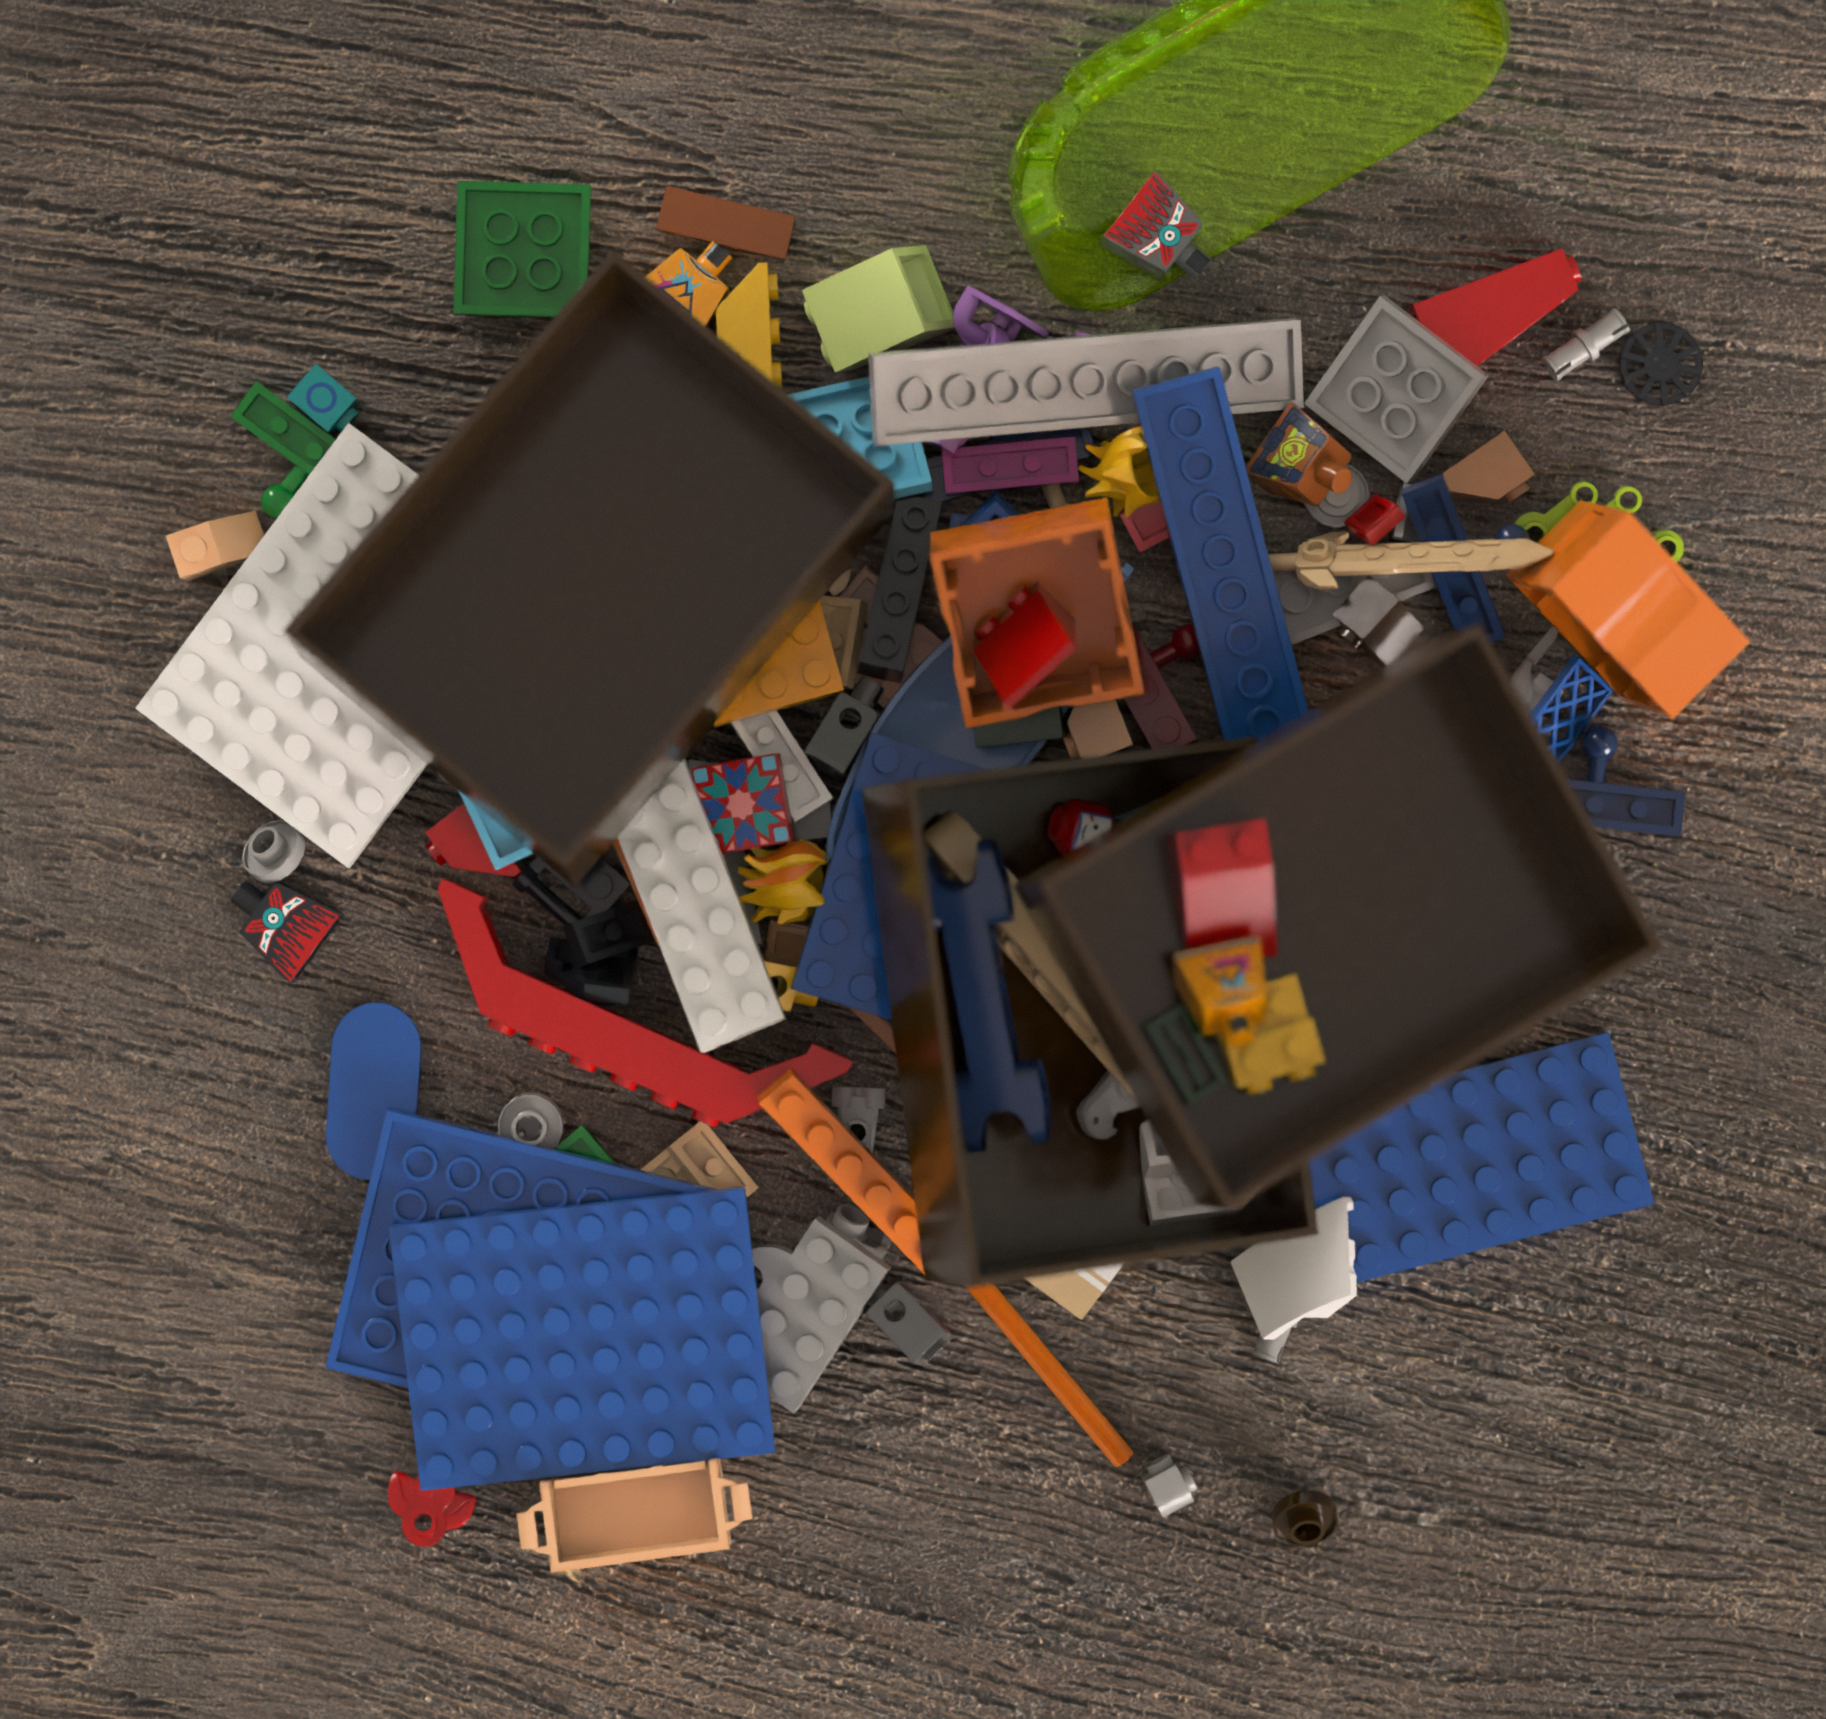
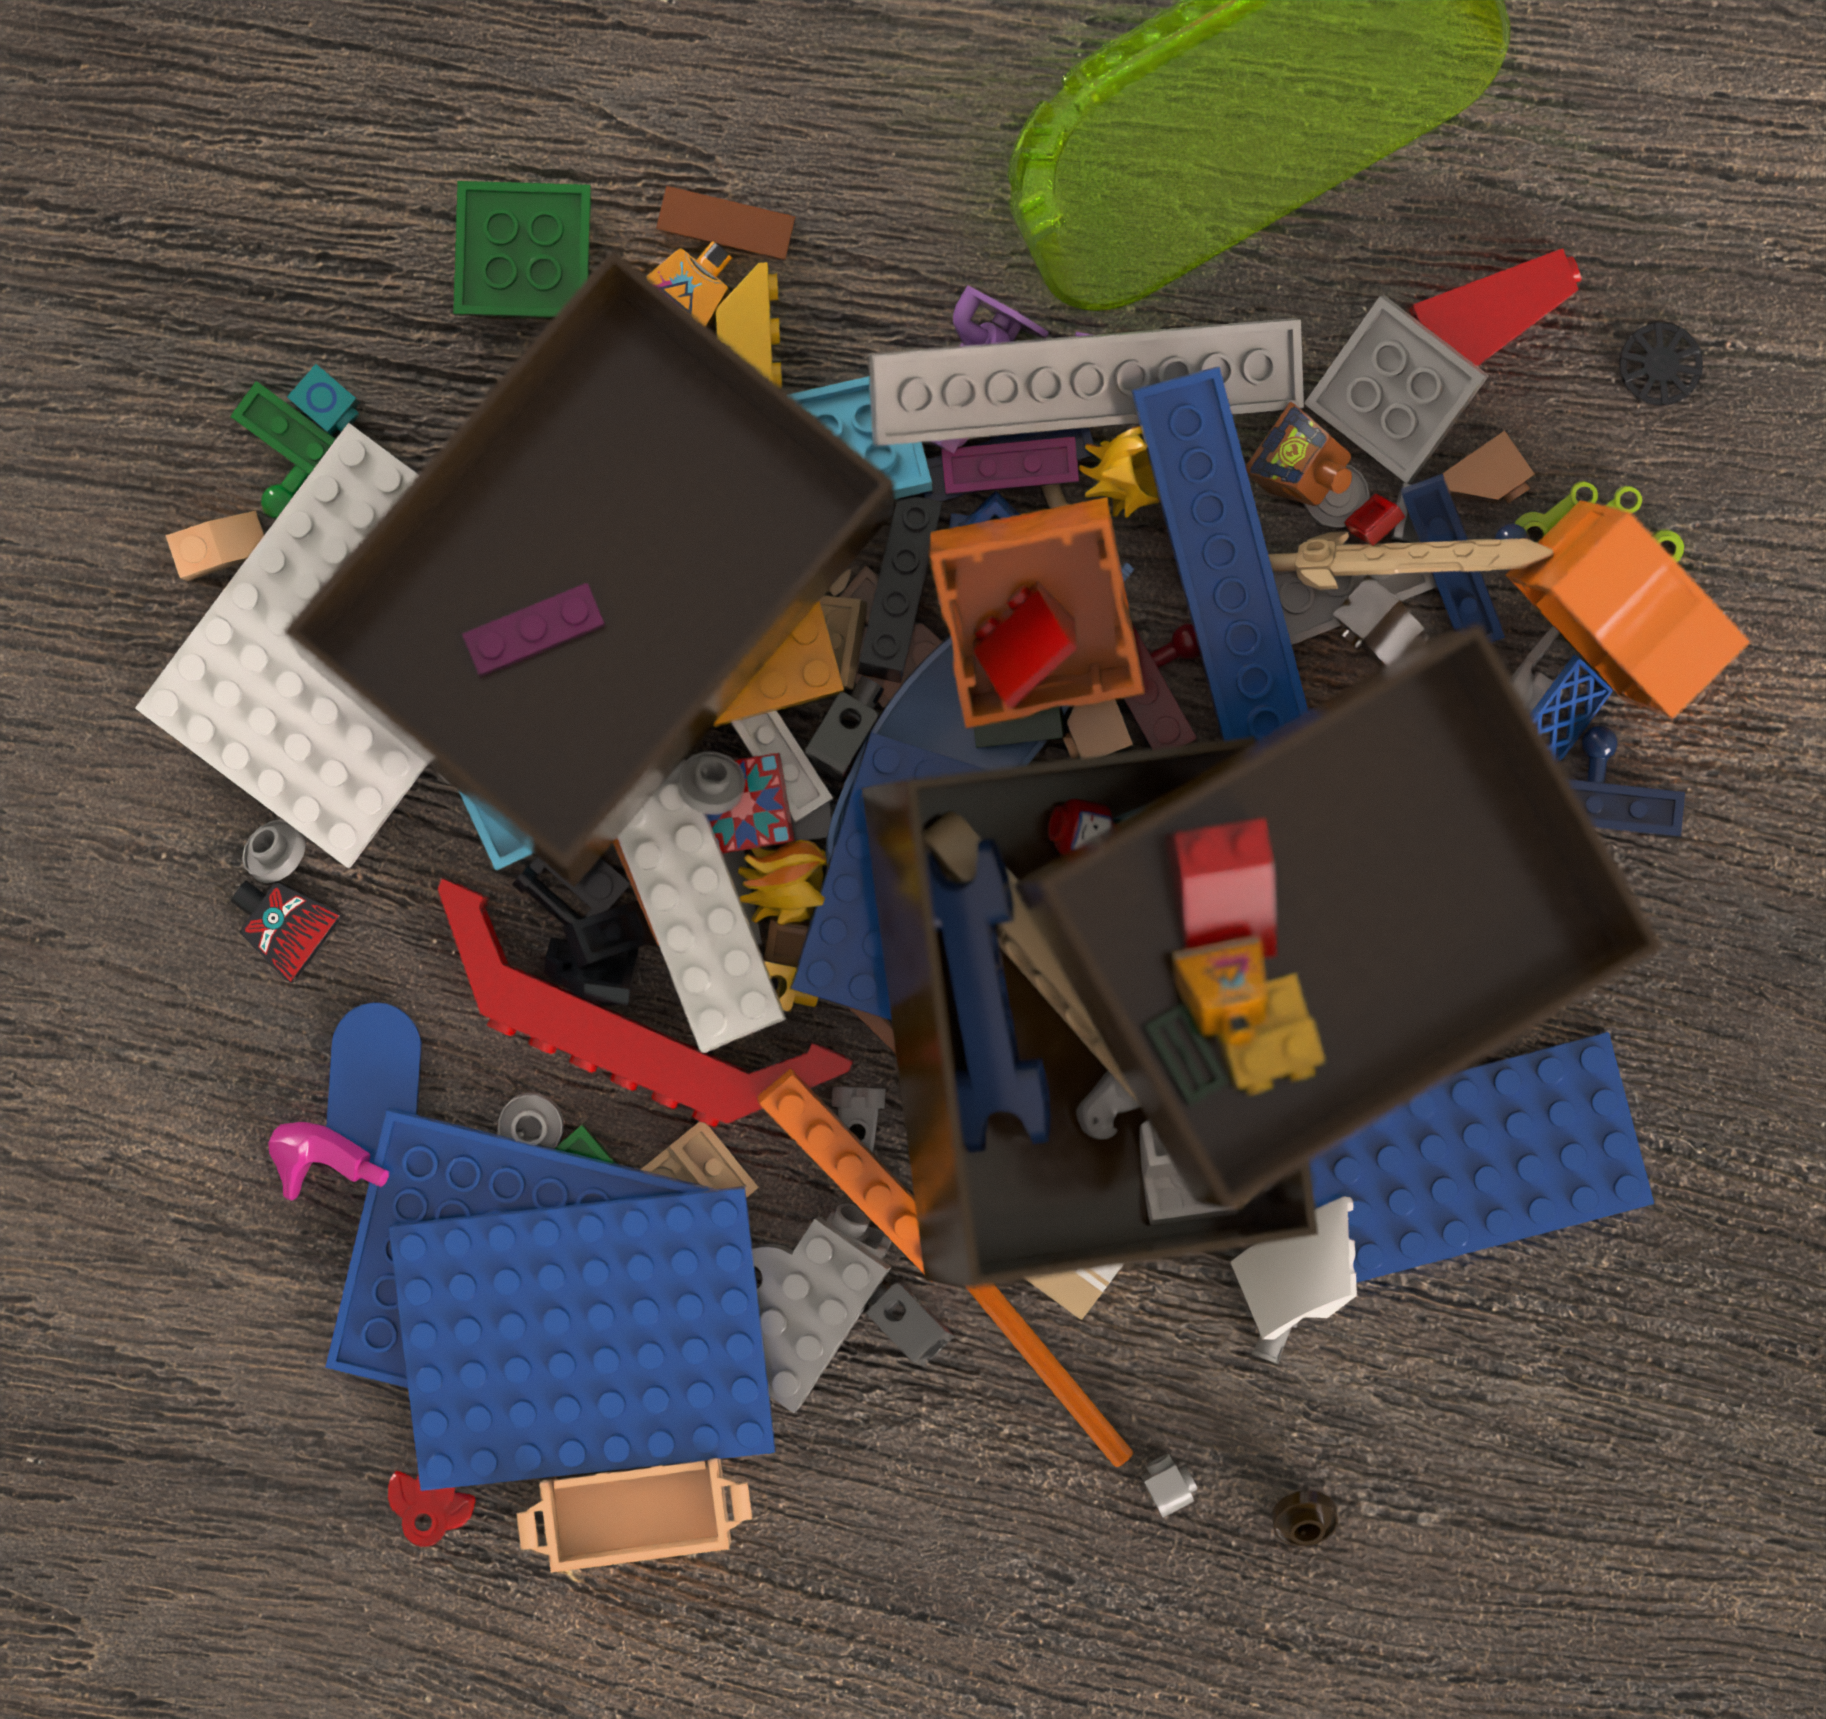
red slope [425,803,523,877] -> none
yellowish green slope [802,245,955,373] -> none
torso [1099,171,1211,279] -> none
coral plate [1119,503,1169,552] -> none
light grey pin [1541,308,1630,382] -> none
none -> dark pink animal [268,1122,389,1201]
none -> magenta plate [462,583,605,678]
none -> light grey plate [678,752,745,814]

